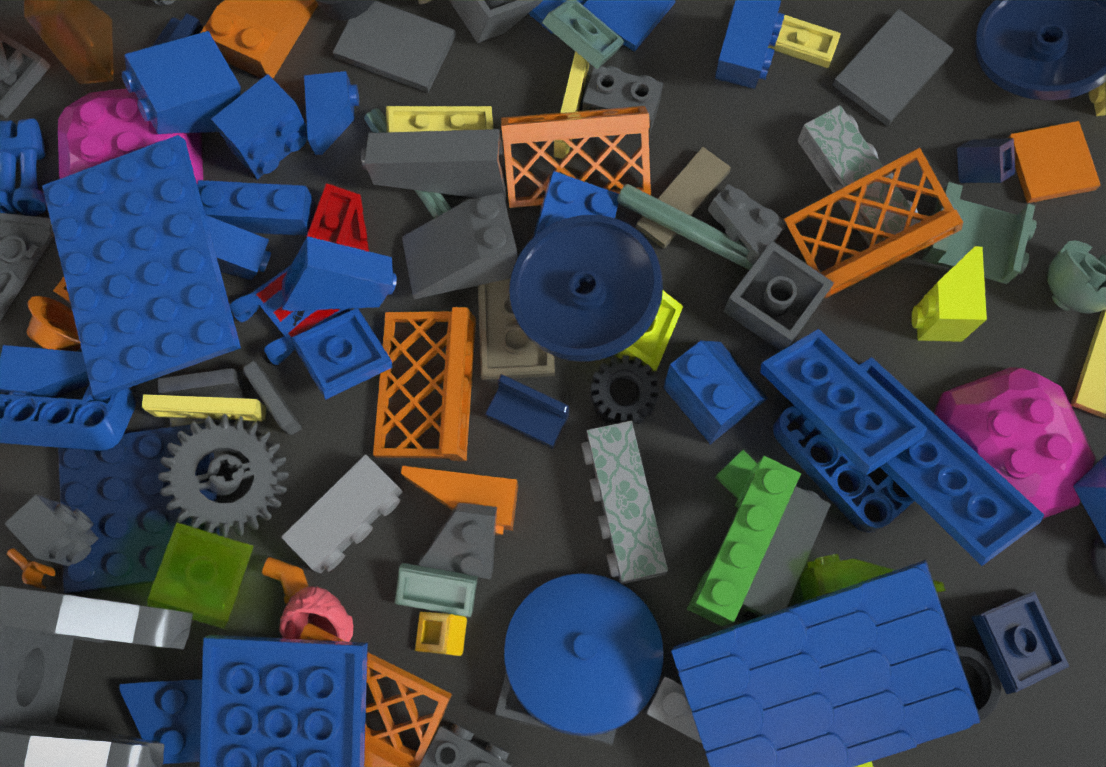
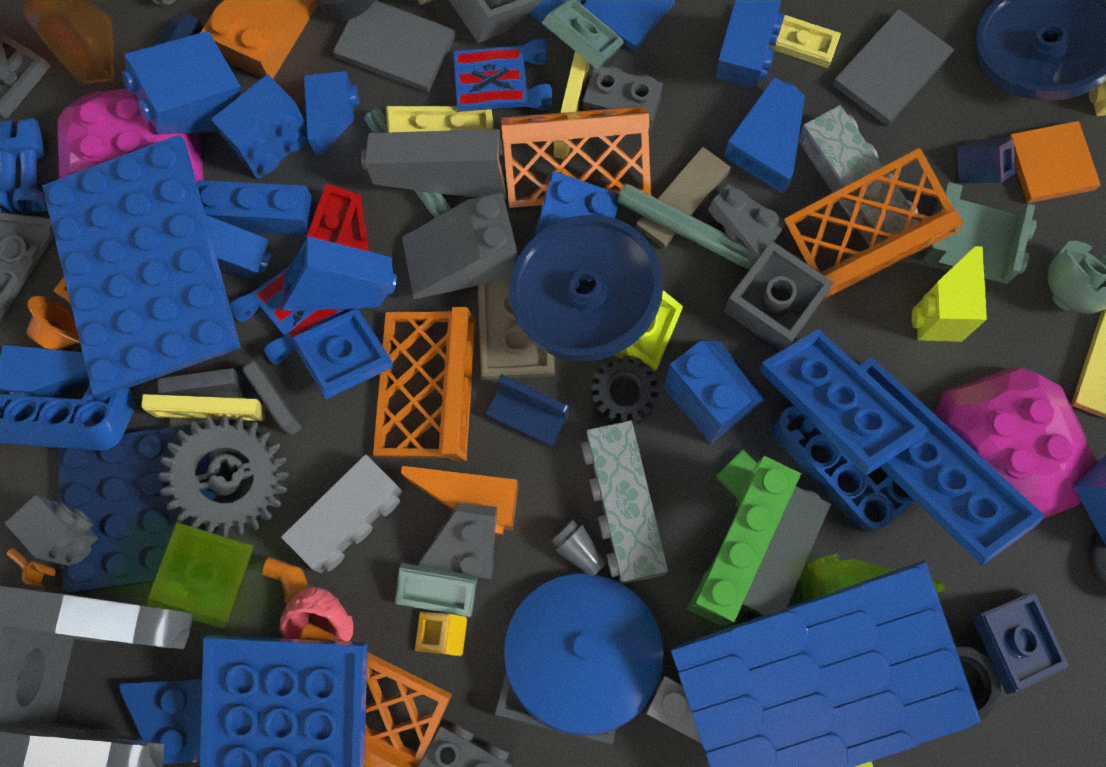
none -> blue flag [453,39,552,112]
none -> dark grey cone [550,519,607,577]
none -> blue slope [724,77,805,194]

